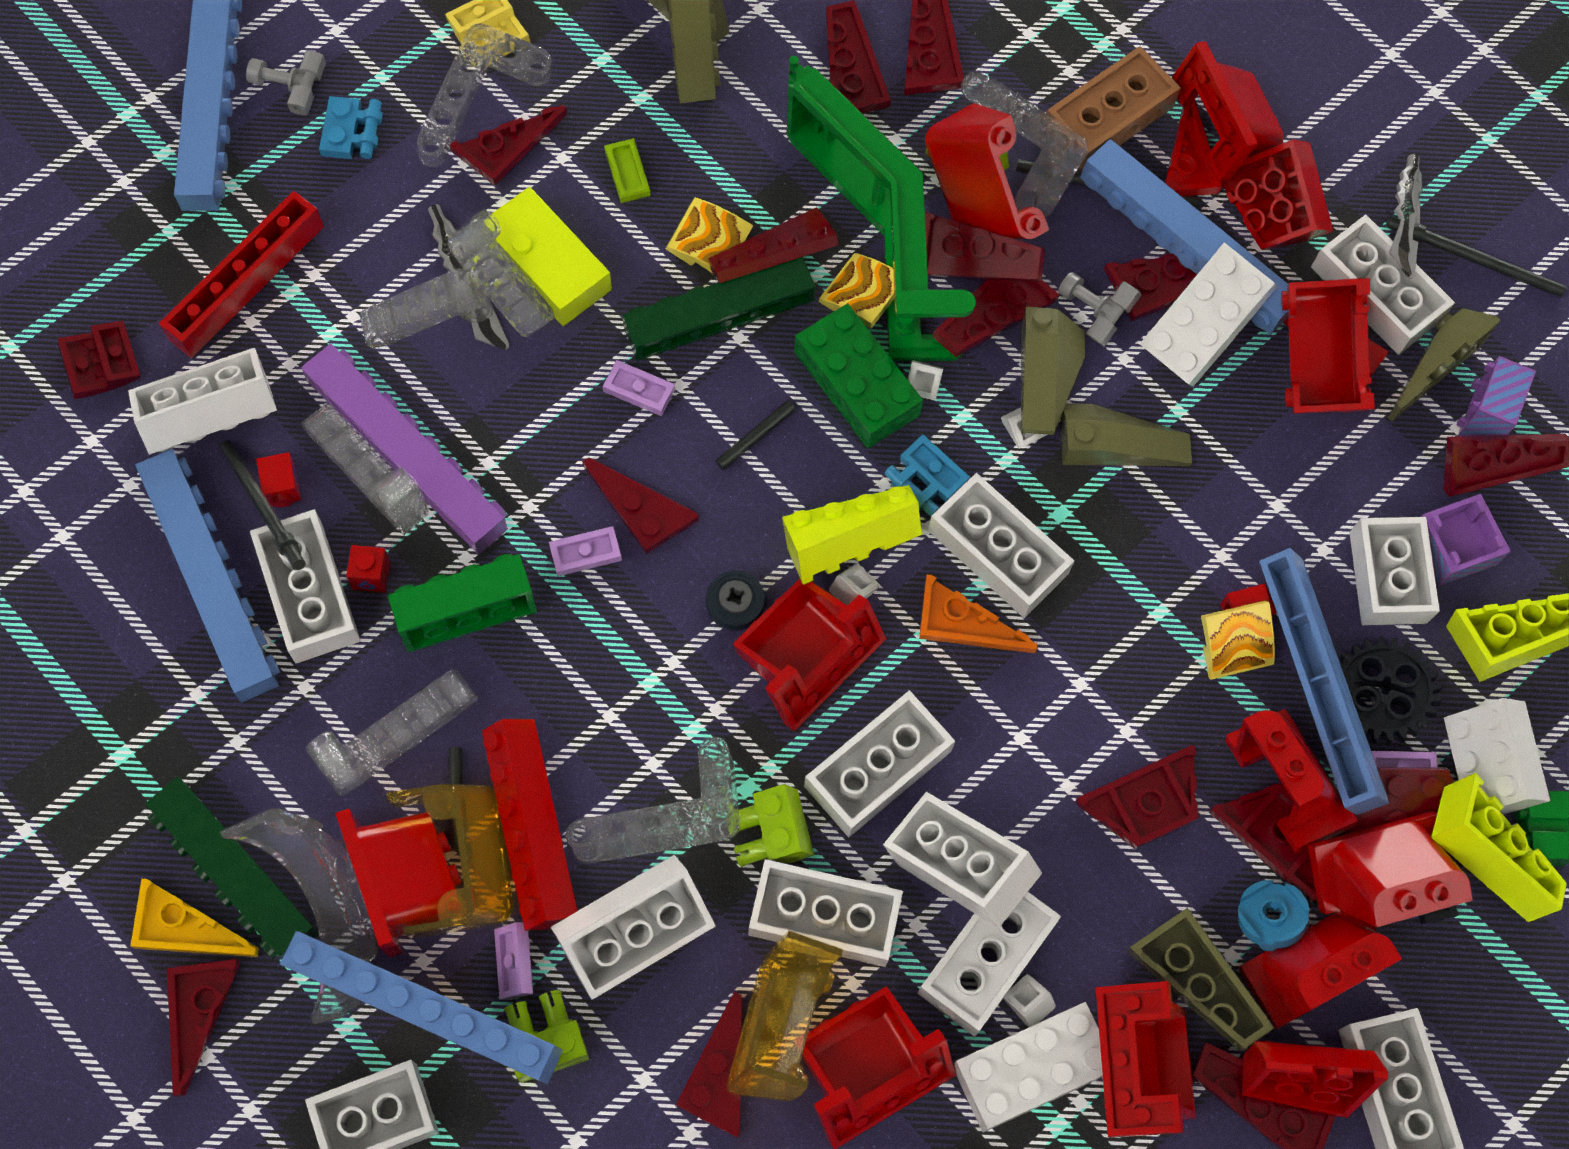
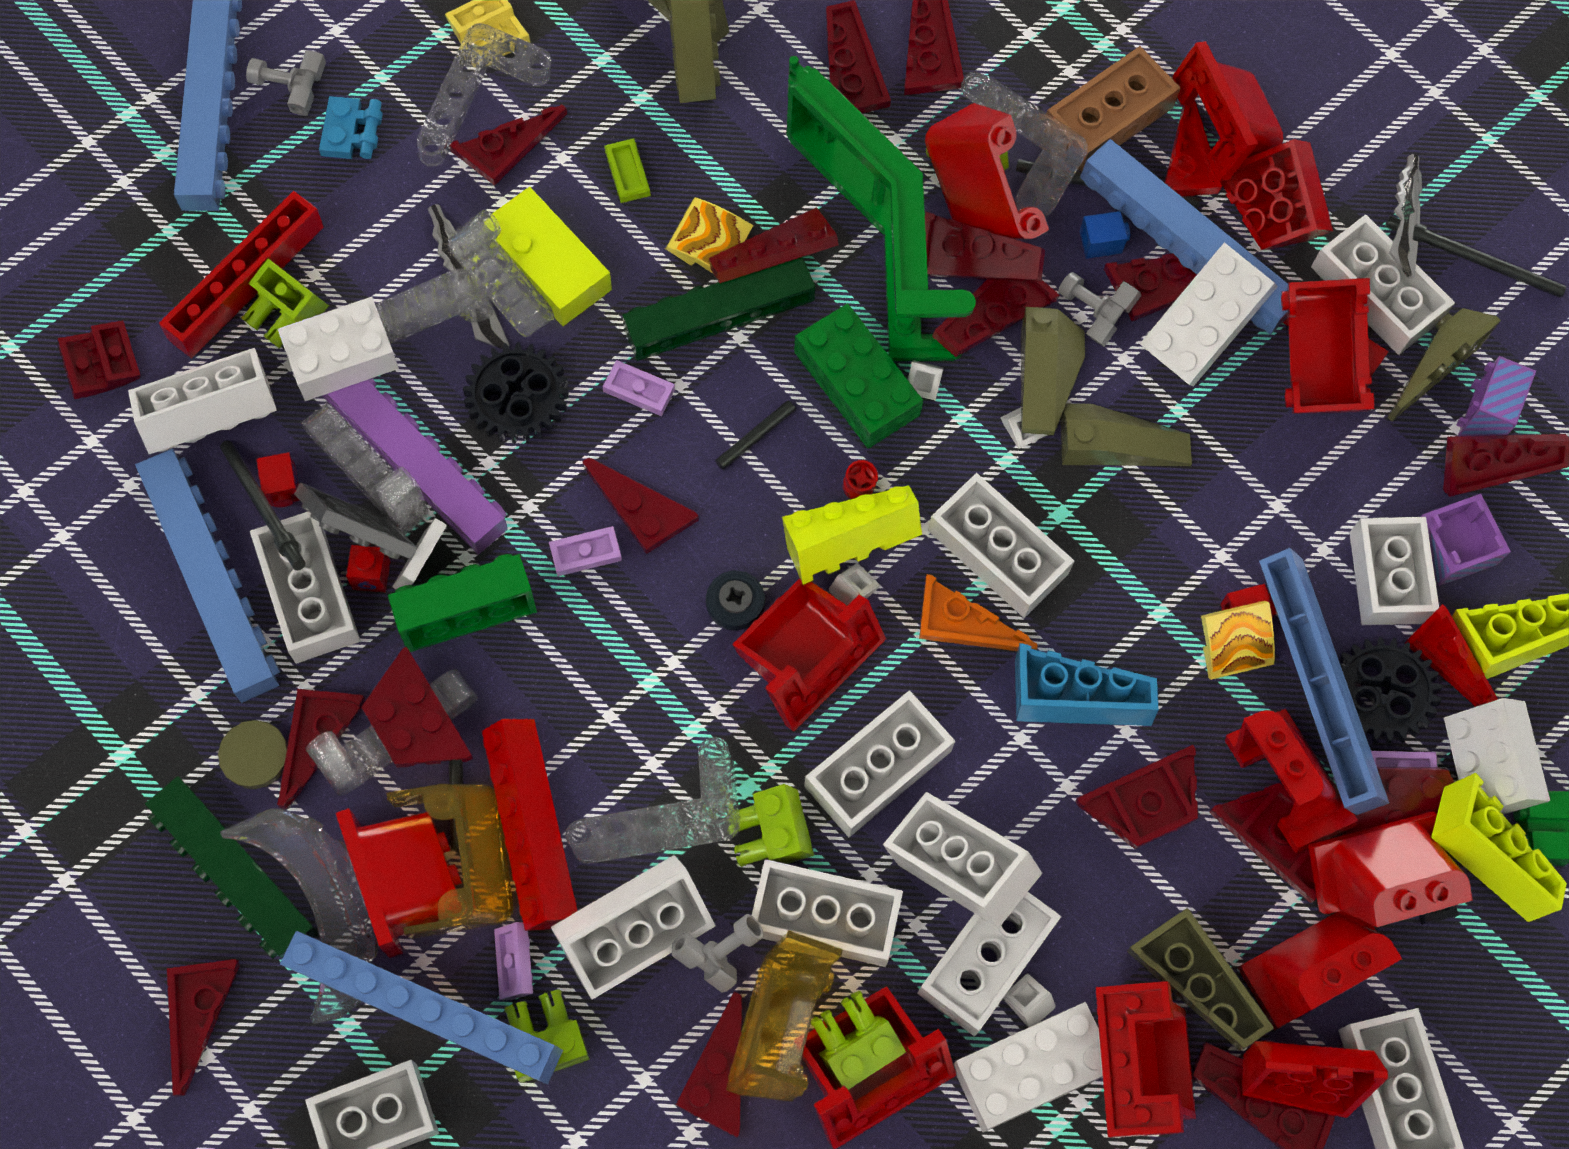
yellow wing [130,879,259,957] -> none
slope [819,253,895,329] -> none
dark azure plate [884,435,970,517] -> none
dark azure plate [1238,880,1309,951] -> none
none -> olive tile [218,720,288,790]
none -> lime brick [241,259,329,349]
none -> dark red wing [277,689,365,809]
none -> white brick [278,297,399,401]
none -> dark grey plate [295,482,418,560]
none -> dark red wing [361,646,473,768]
none -> white tile [392,518,447,589]
none -> black gear [463,342,569,444]
none -> light grey bar [672,914,764,993]
none -> lime brick [810,991,906,1090]
none -> red wheel [843,460,878,499]
none -> dark azure wedge [1015,643,1159,726]
none -> blue brick [1079,211,1130,259]
none -> red wing [1405,604,1498,707]

